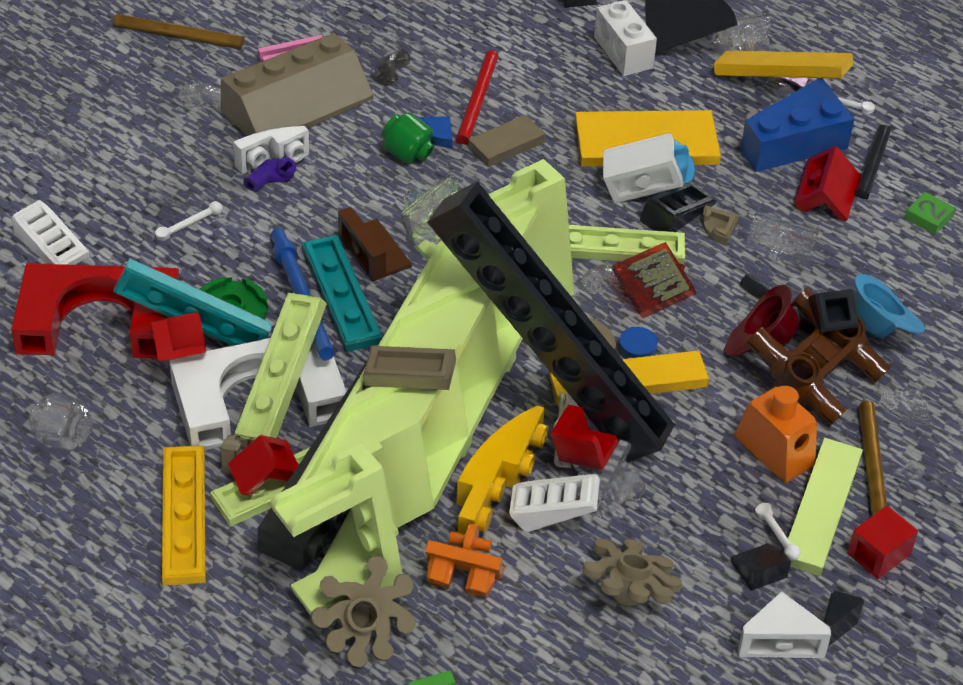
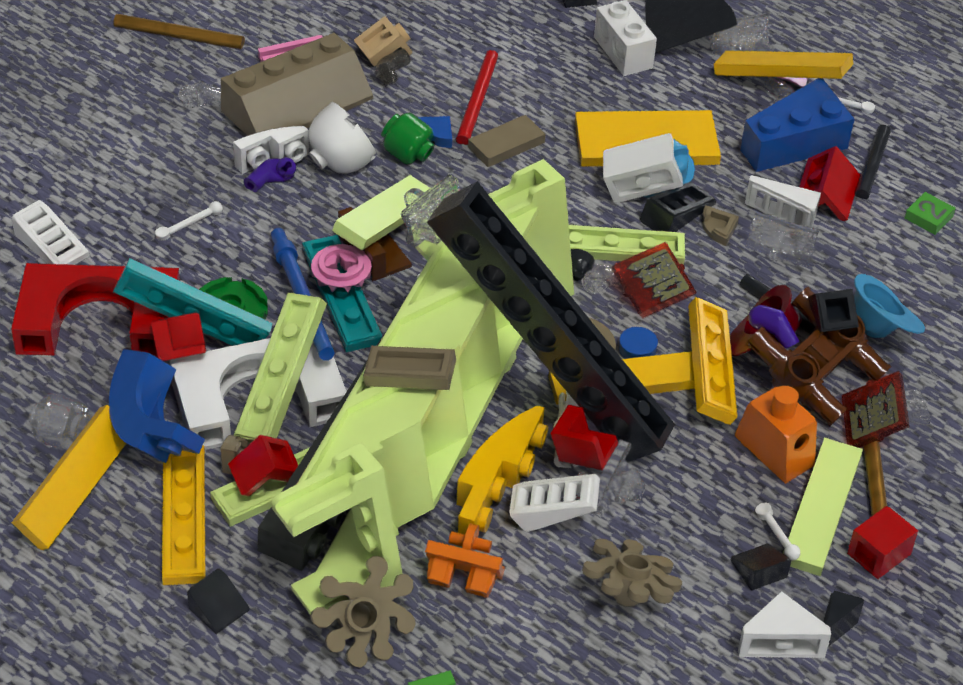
none -> yellow tile [11,405,126,550]
none -> blue arch [109,349,205,463]
none -> black slope [187,568,250,634]
none -> white cylinder [308,102,376,174]
none -> bright pink gear [311,244,372,292]
none -> yellowish green tile [332,175,439,250]
none -> tan bracket [354,16,413,67]
none -> black hinge [571,249,595,281]
none -> yellow tile [688,297,738,425]
none -> white slope [745,175,821,234]
none -> dark purple arm [748,305,800,349]
none -> piece [841,371,910,448]

